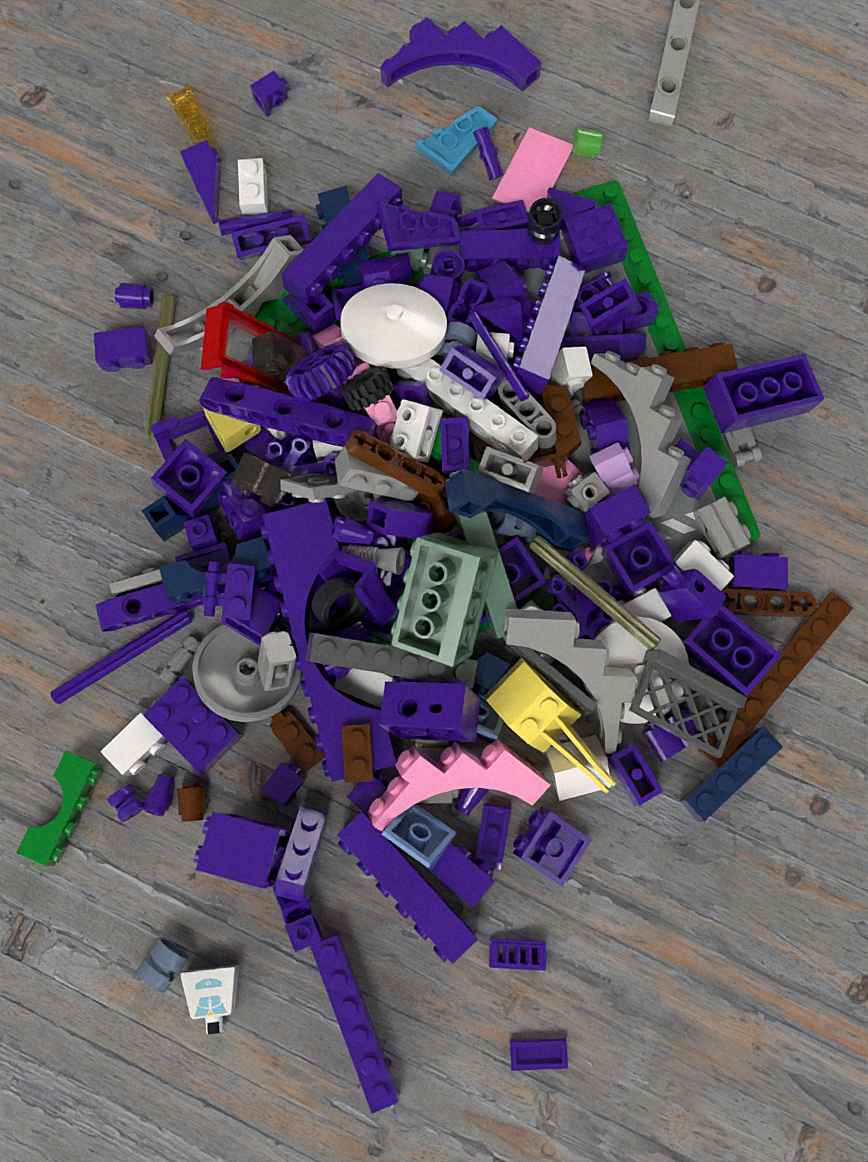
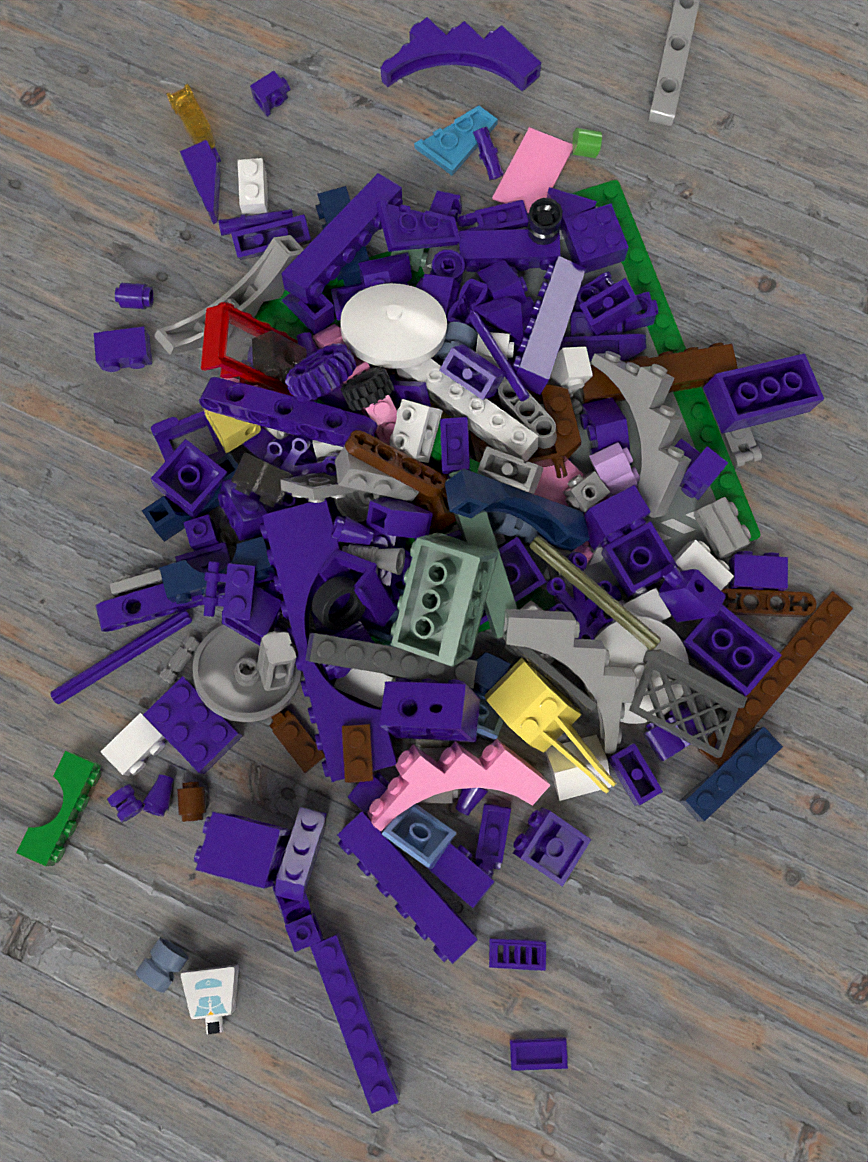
olive axle [145,295,177,439] -> none
dark purple brick [262,762,306,806] -> none

